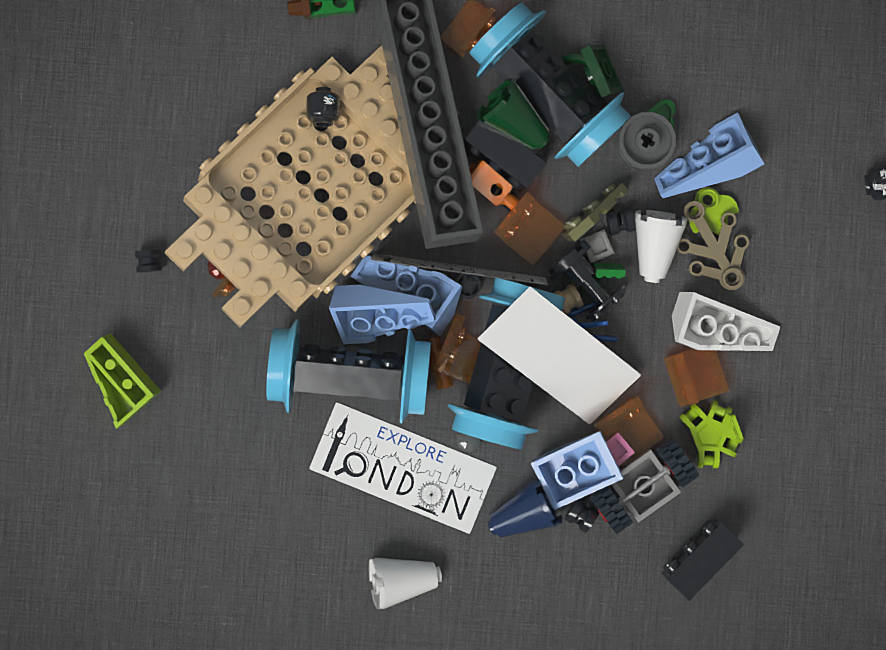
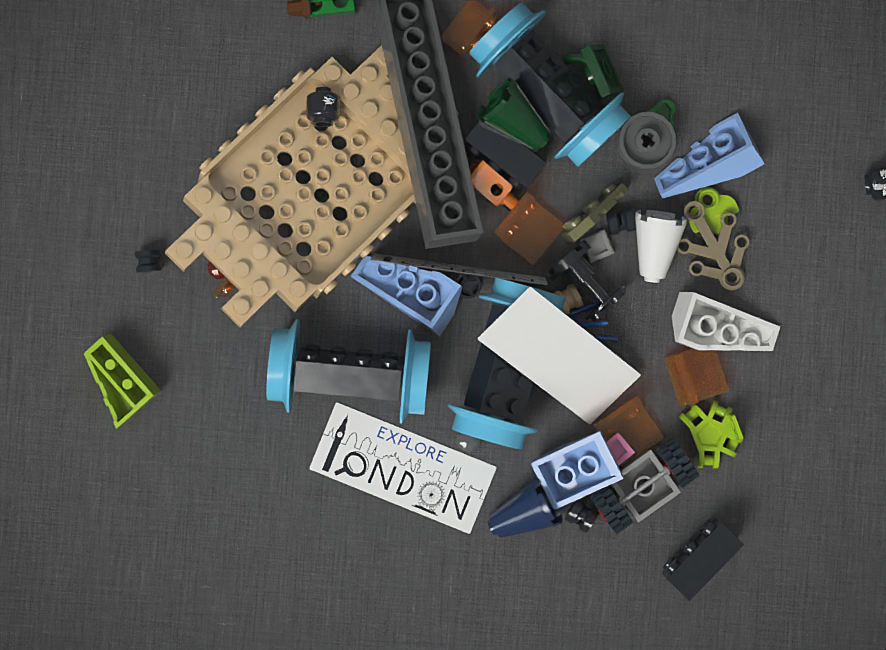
light blue wedge [329,285,436,344] -> none
white cone [369,558,442,609] -> none
clear orange pin [424,336,454,390] -> none
clear orange bracket [434,313,481,384] -> none
green piece [592,263,626,279] -> none

